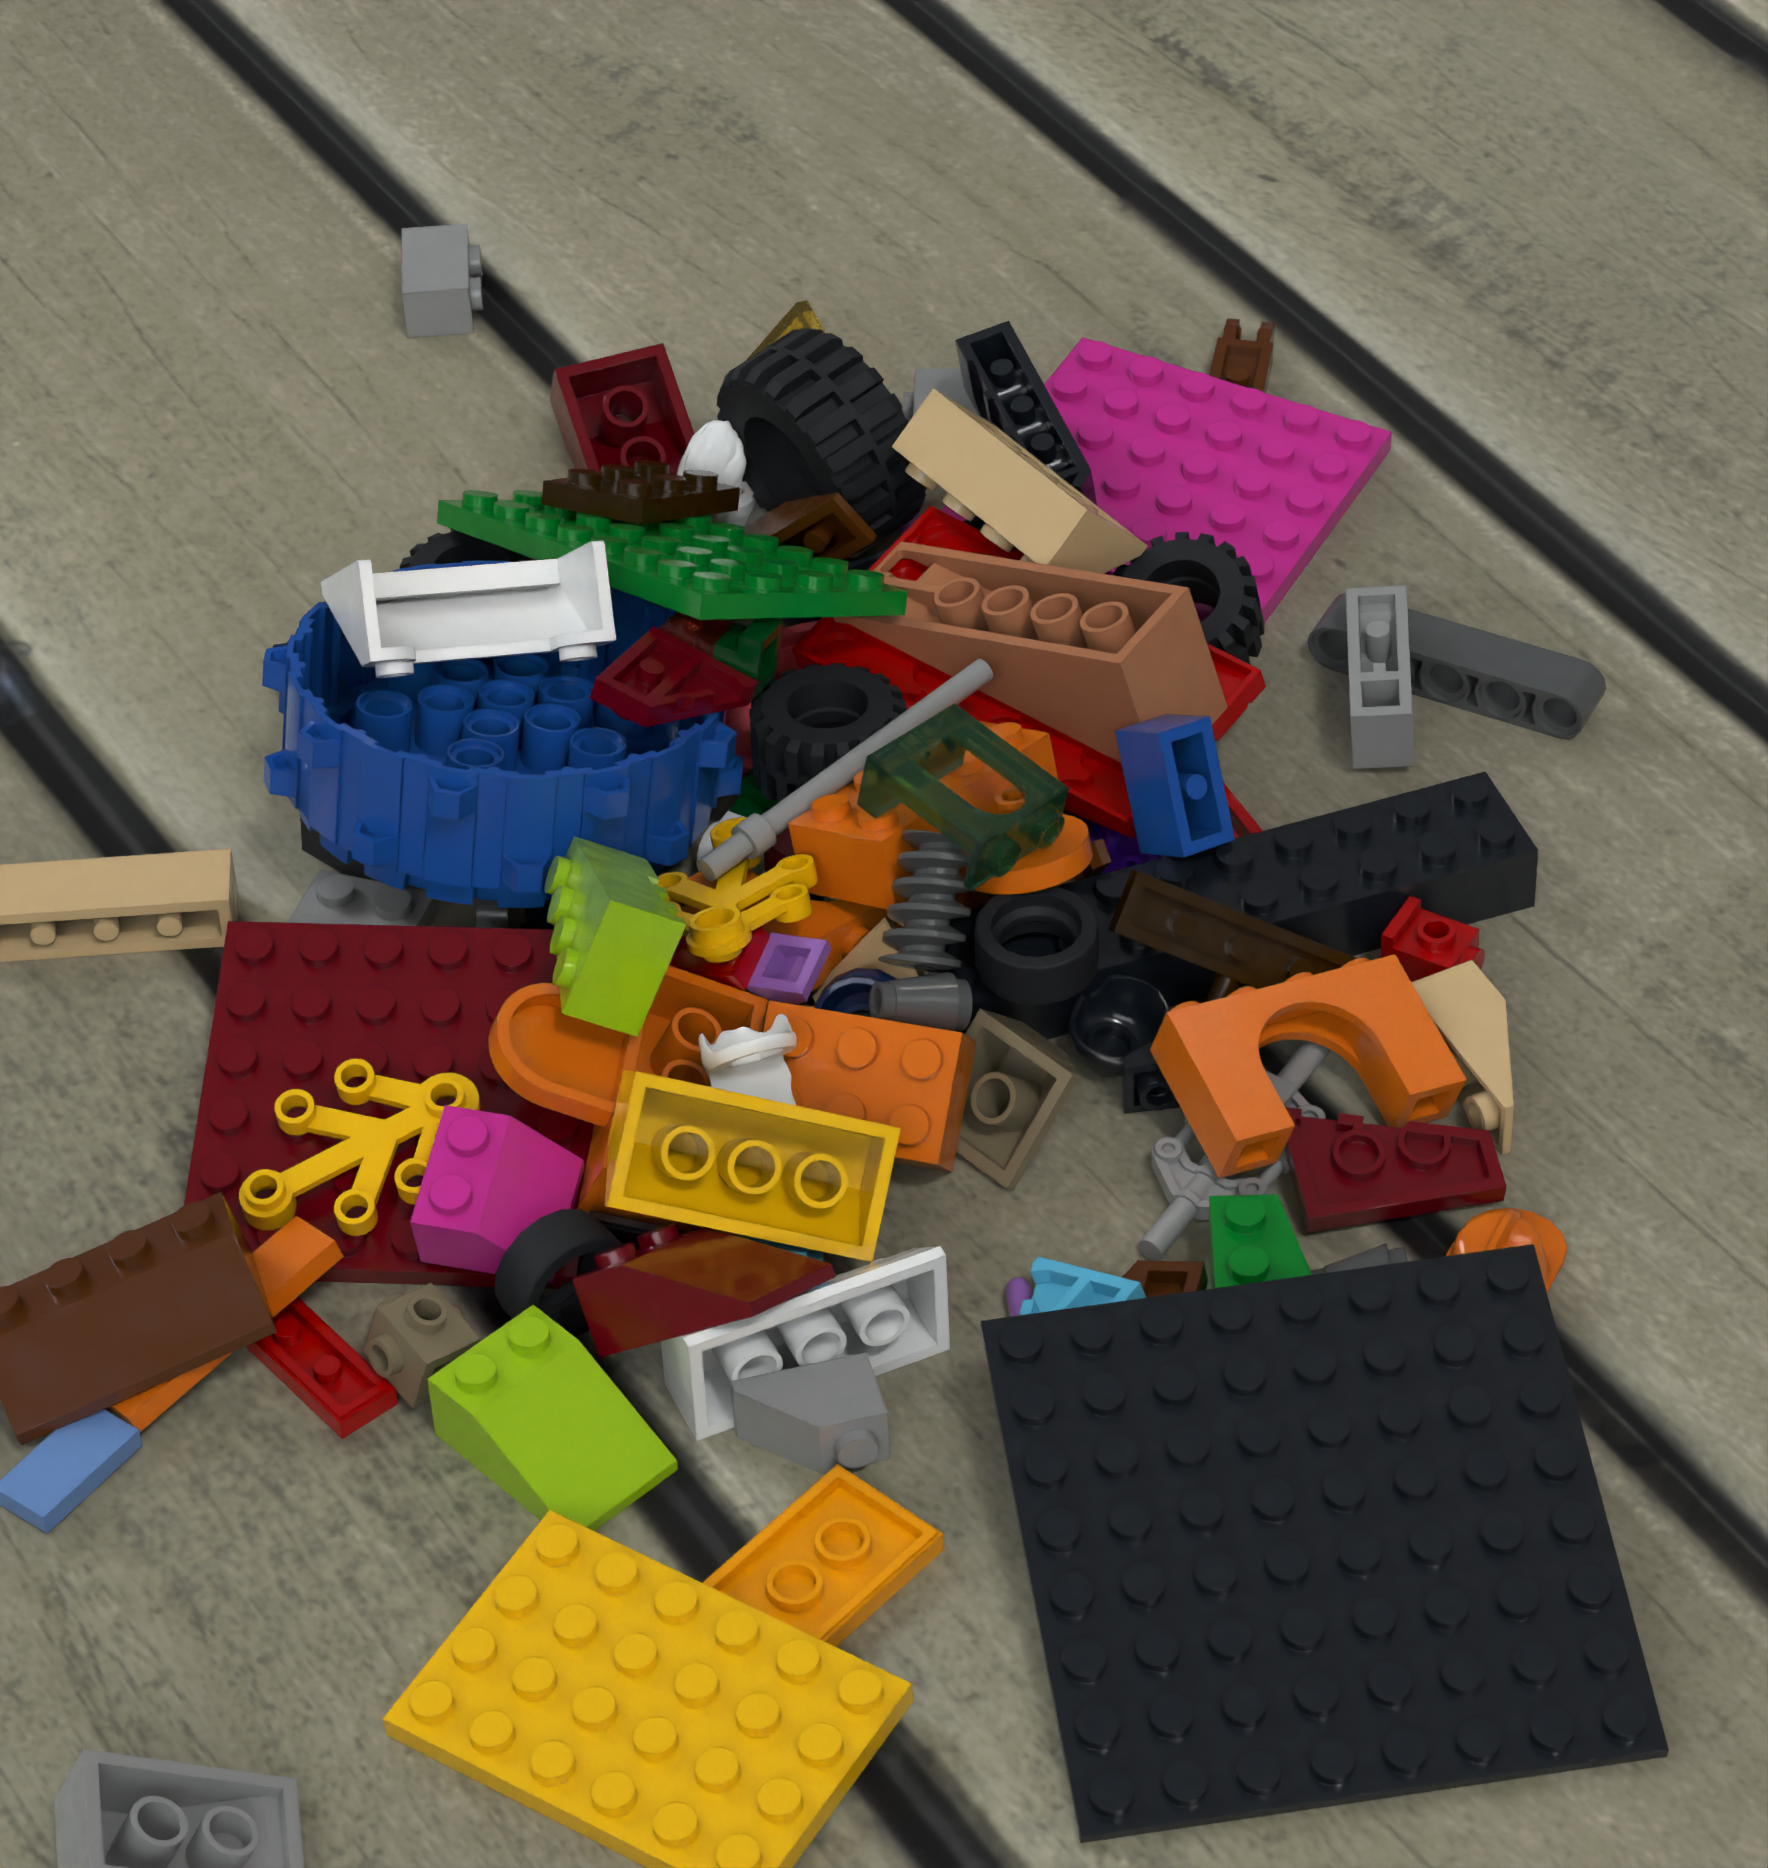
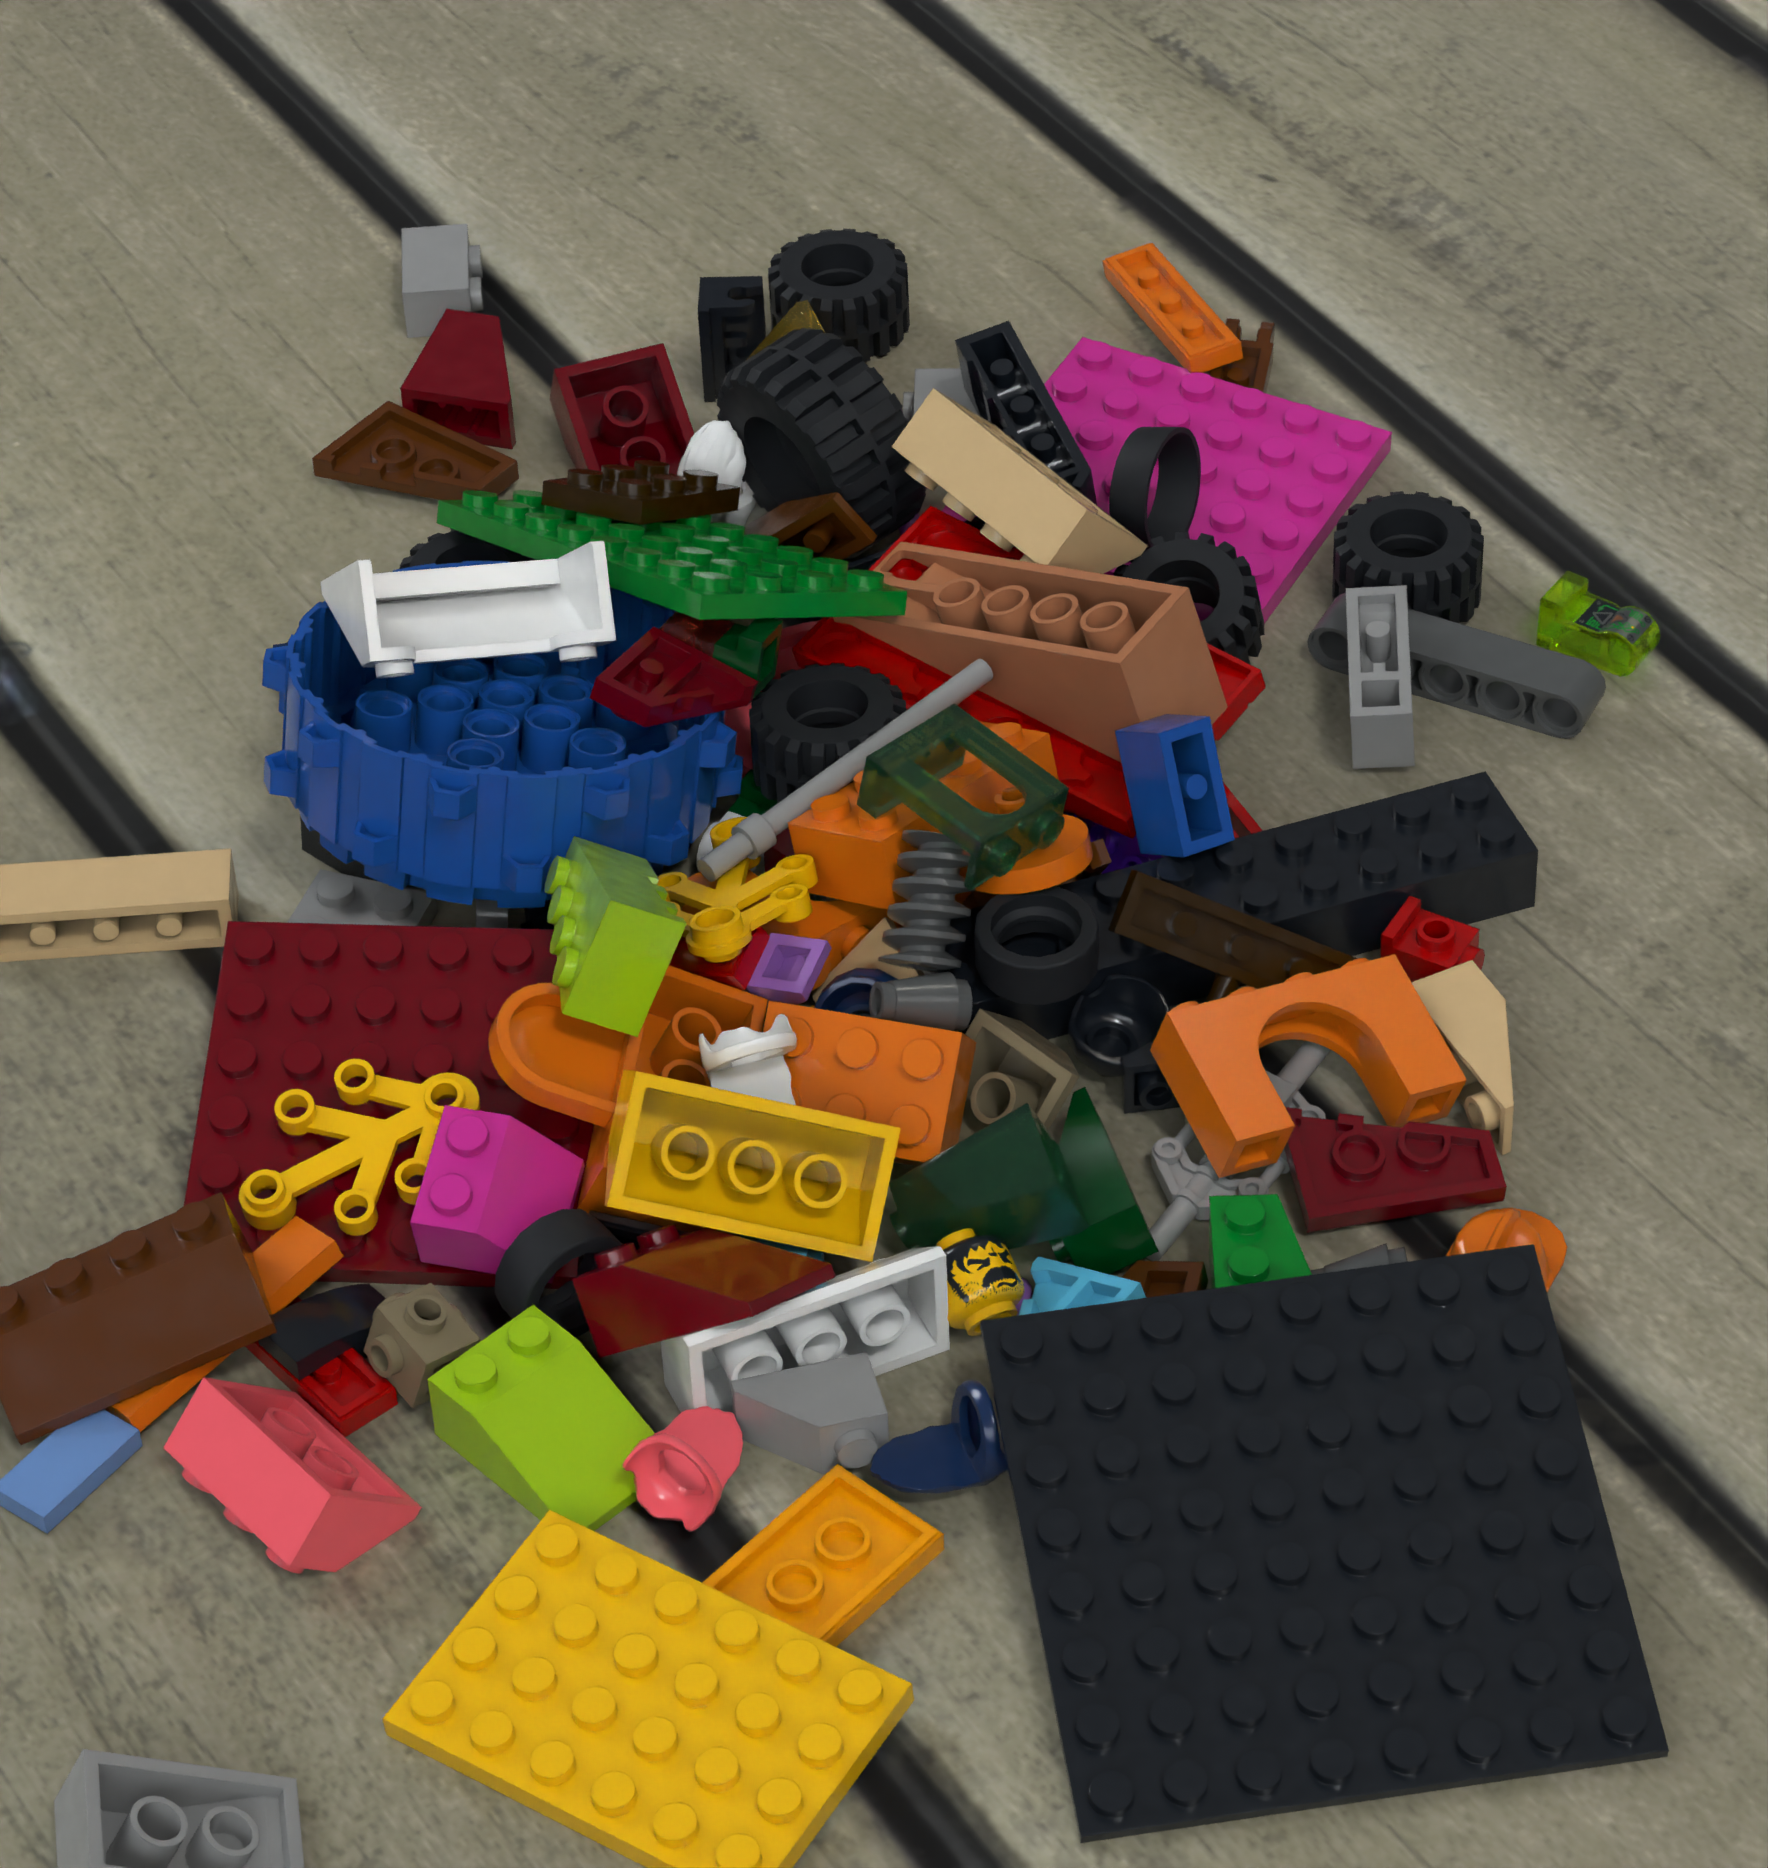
none -> coral slope [163,1377,422,1574]
none -> black slope [258,1283,386,1381]
none -> reddish brown wing [312,401,519,500]
none -> dark red slope [400,309,516,449]
none -> coral piece [623,1406,743,1532]
none -> black hinge [698,276,767,402]
none -> black tyre [768,228,910,362]
none -> dark blue piece [870,1379,1008,1494]
none -> clear green slope [889,1103,1090,1250]
none -> yellow head [936,1228,1024,1336]
none -> dark green slope [1044,1087,1159,1274]
none -> orange tile [1102,243,1243,373]
none -> black tyre [1109,427,1201,551]
none -> black tyre [1332,491,1484,623]
none -> clear neon green leg [1536,570,1661,677]

